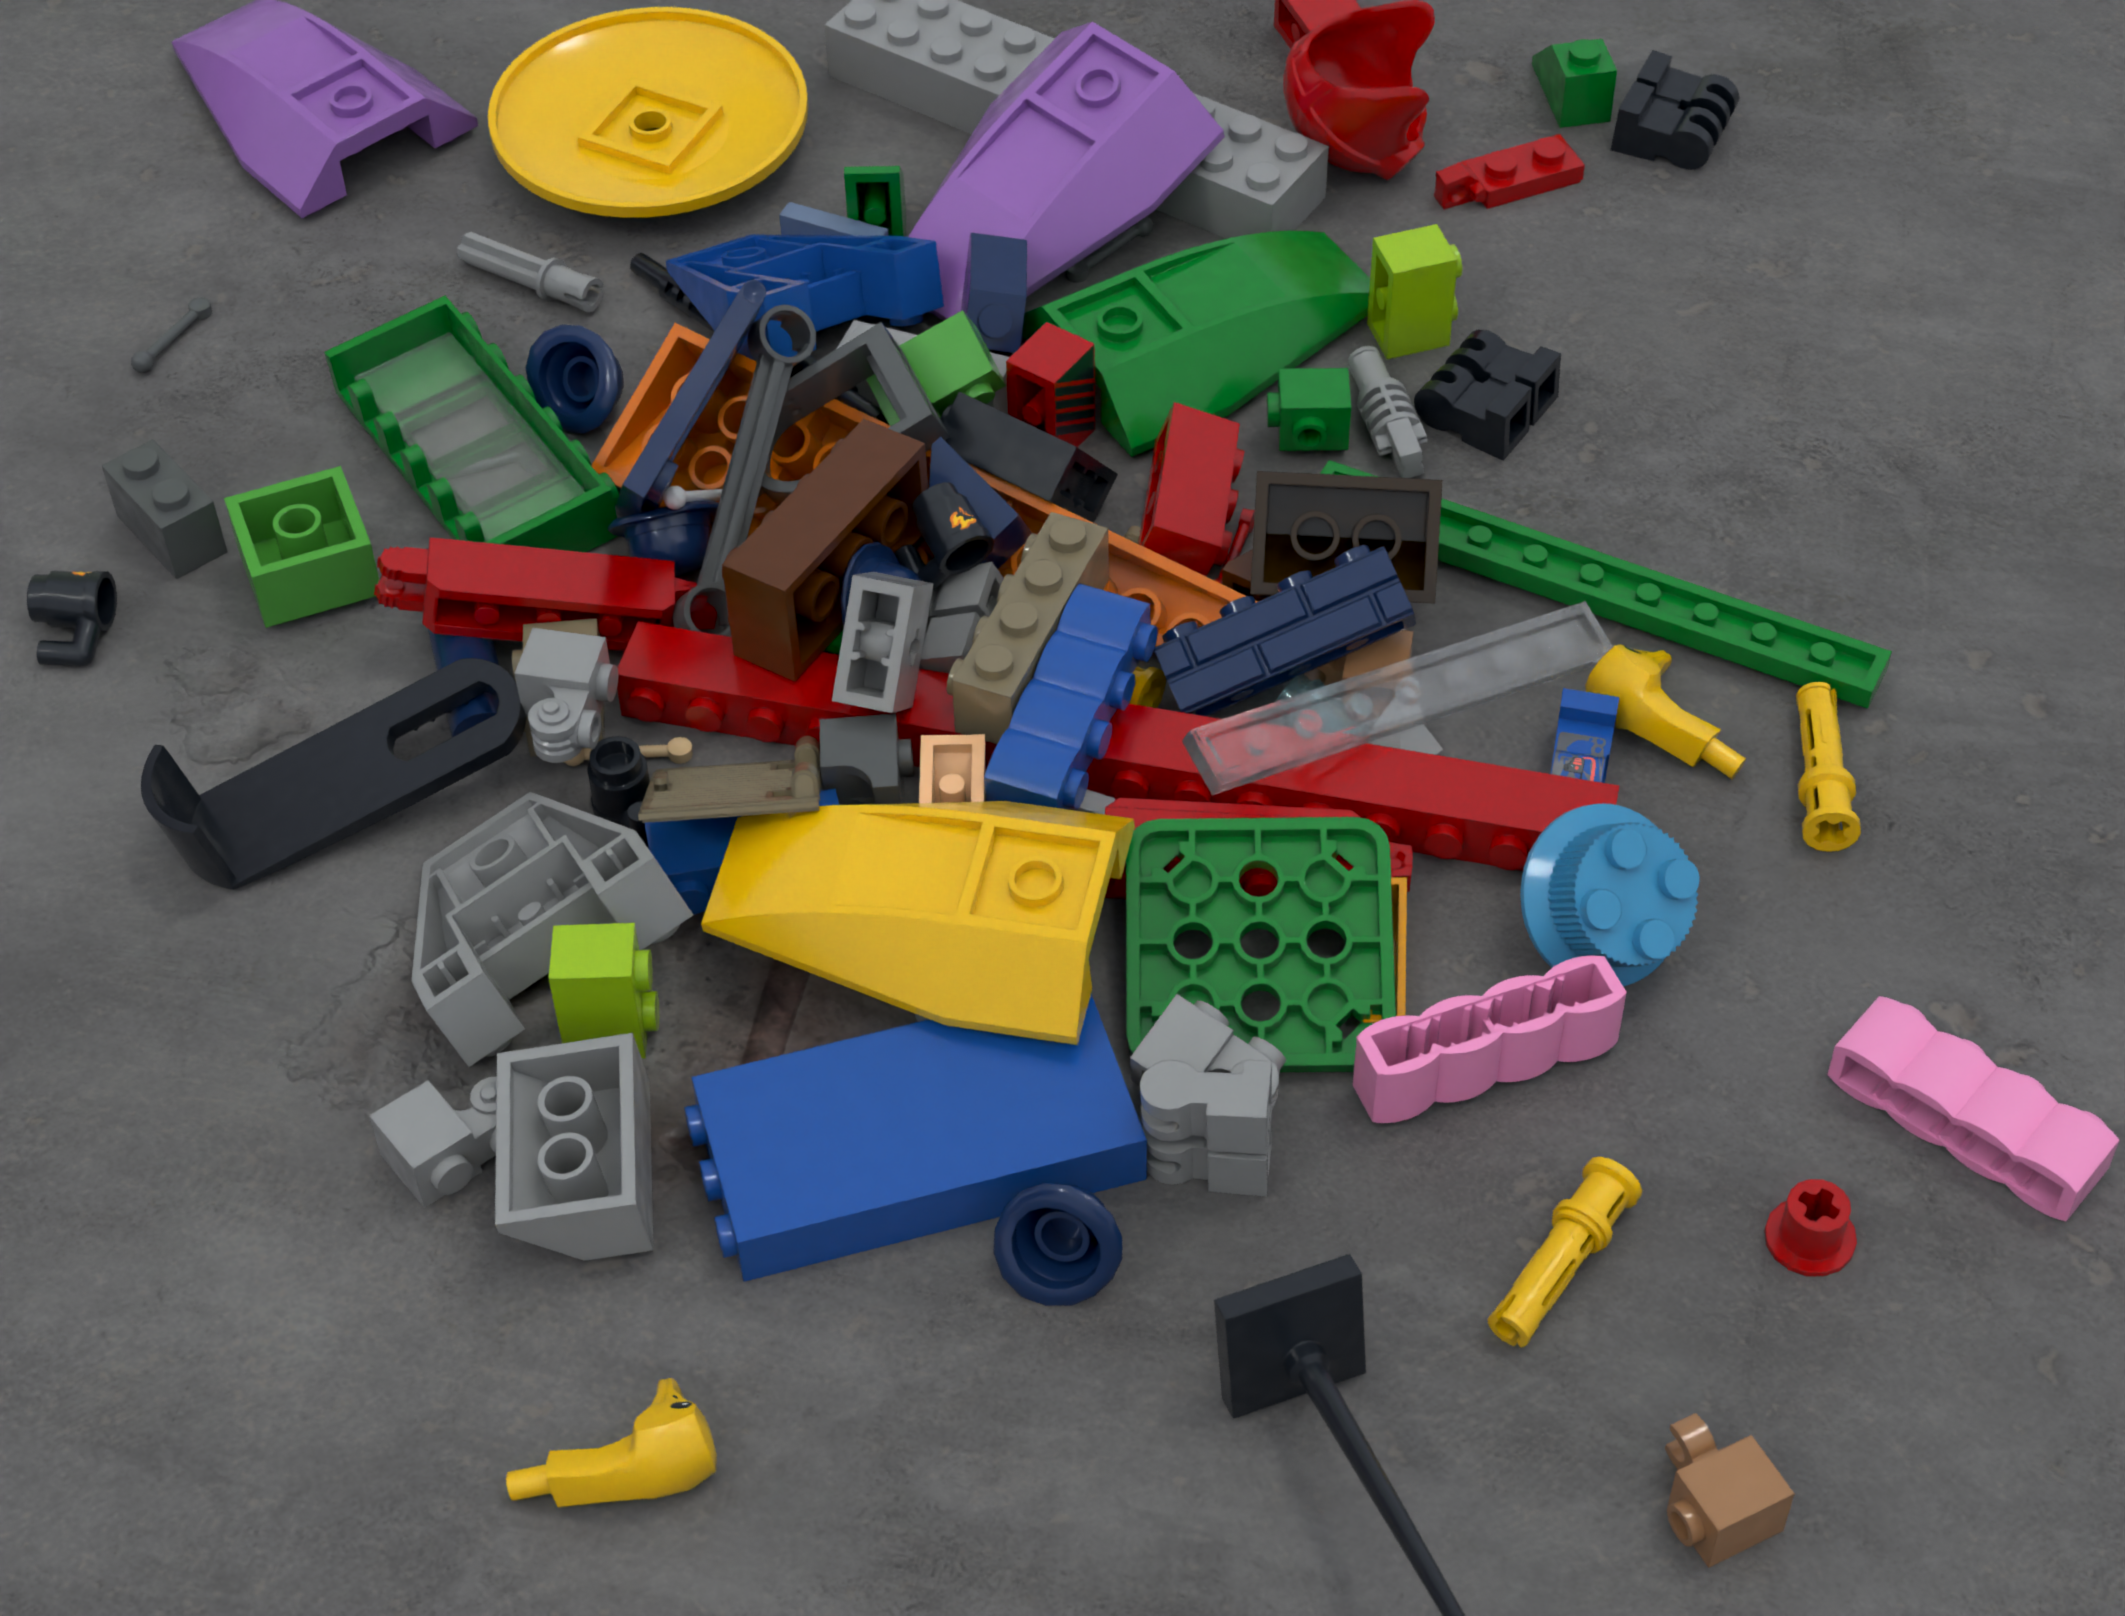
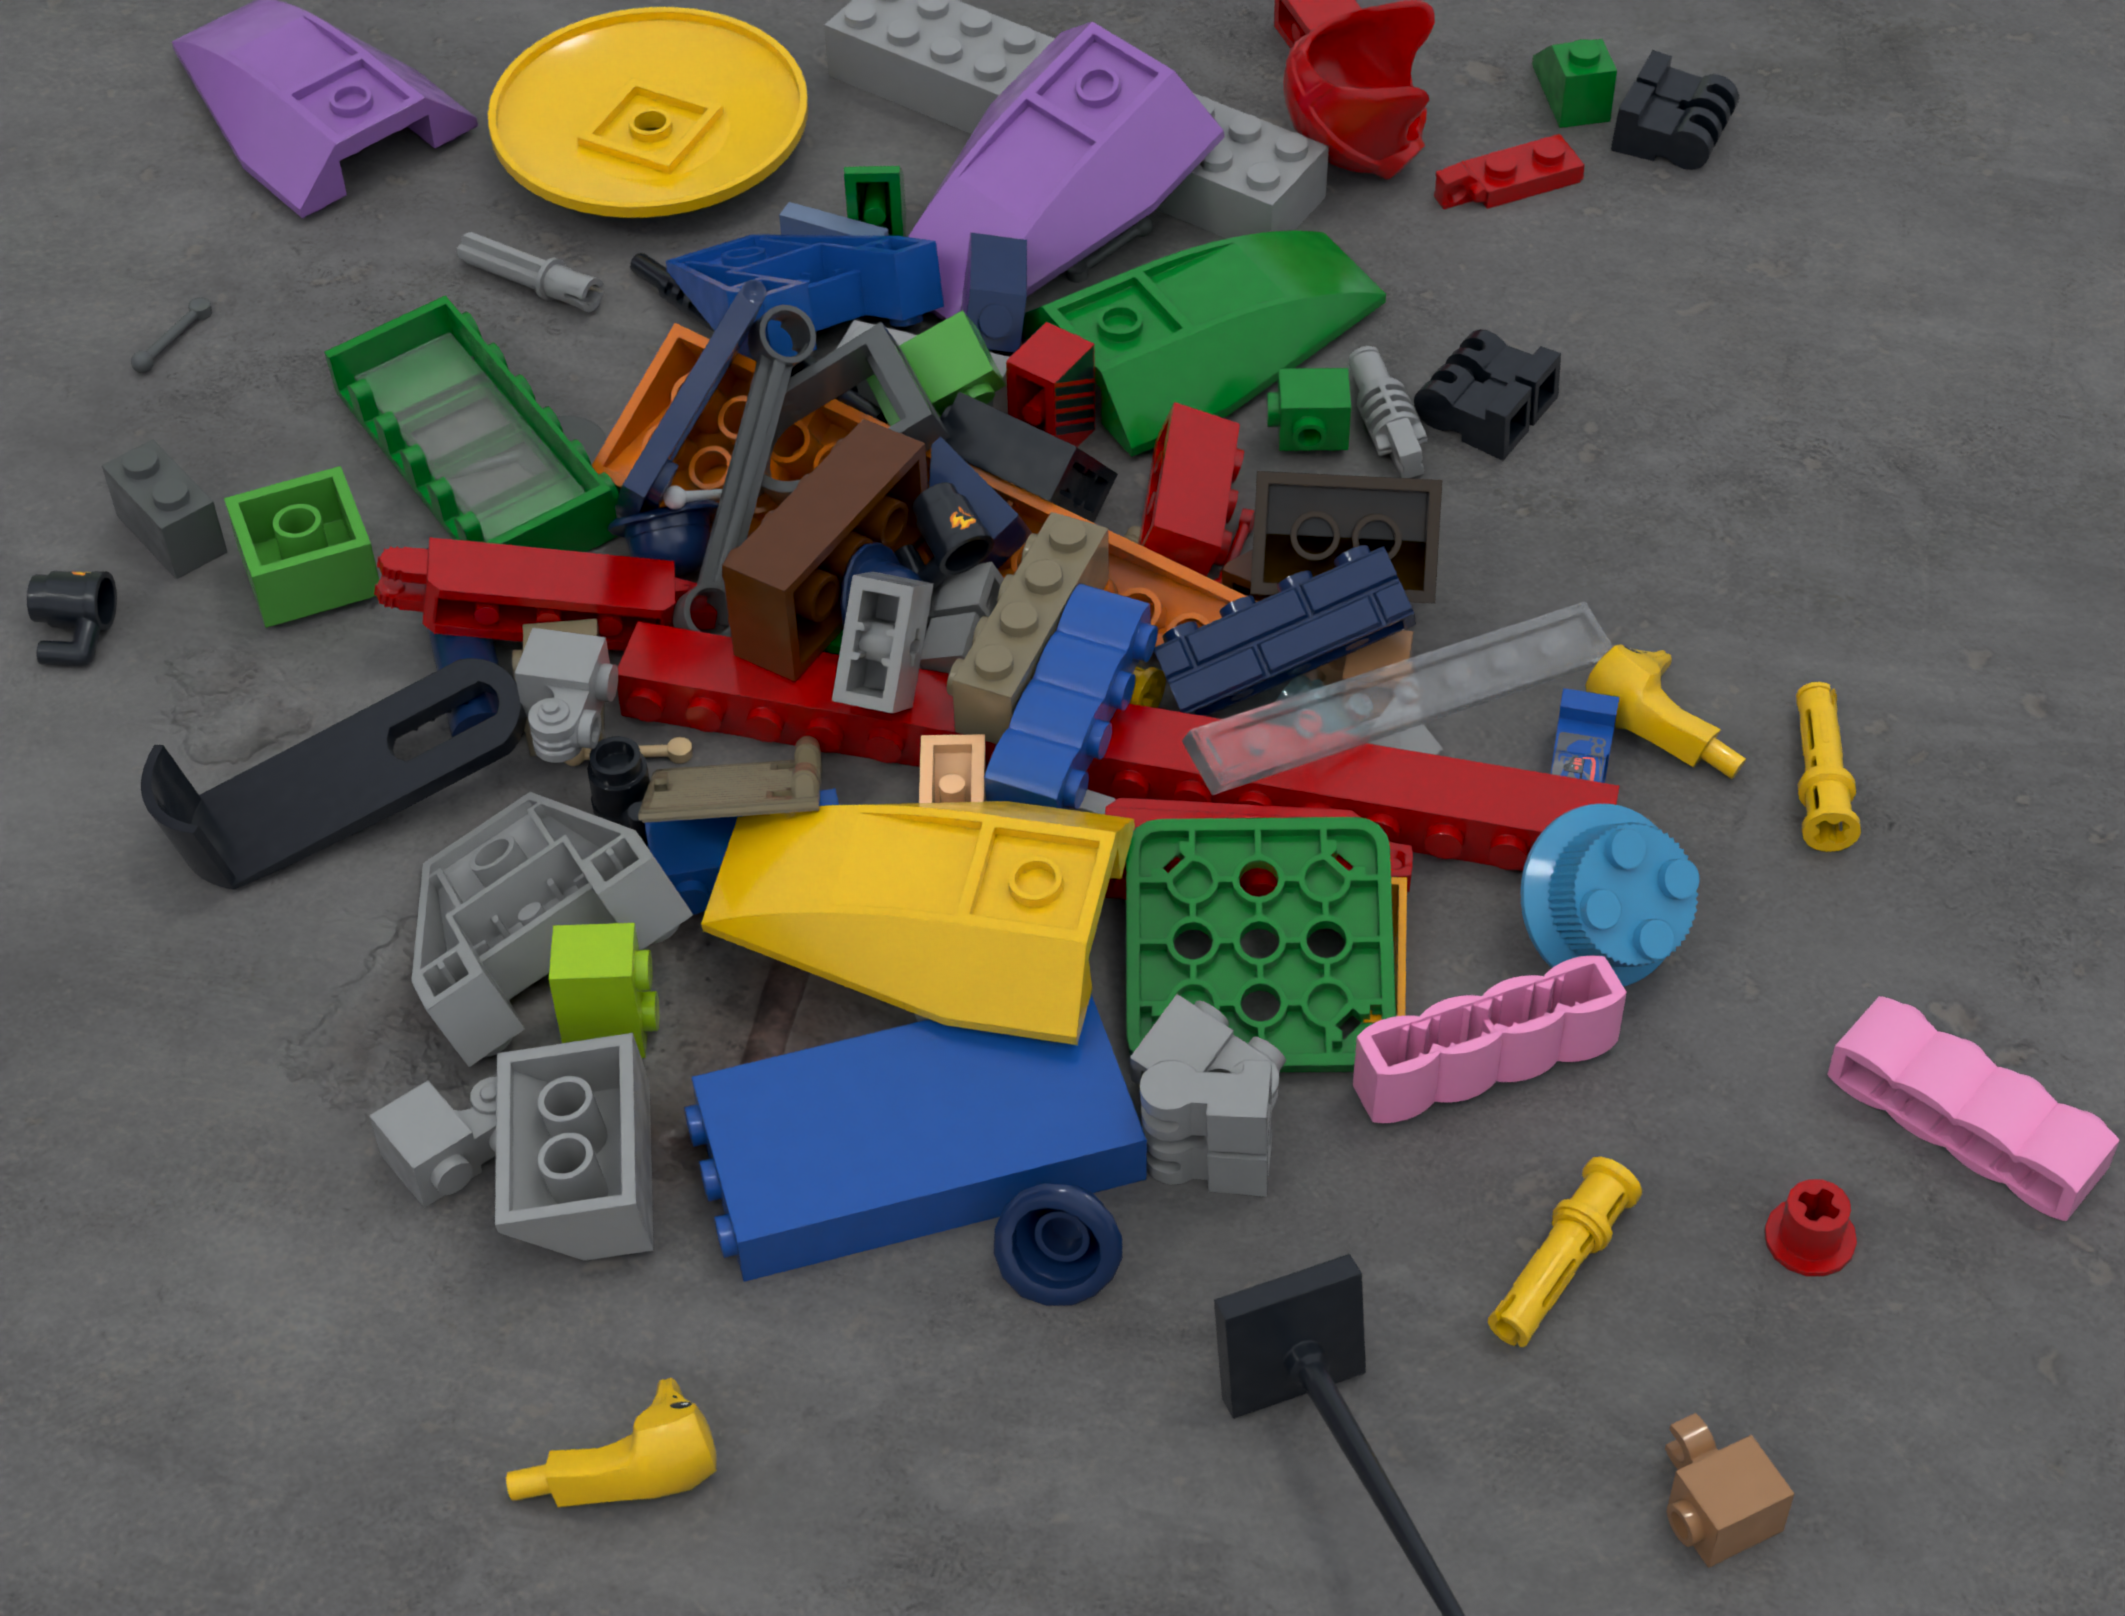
dark blue hat [525,324,624,434] -> none
dark grey brick [820,714,914,805] -> none
green plate [1320,460,1892,709] -> none
lime brick [1367,224,1462,359] -> none

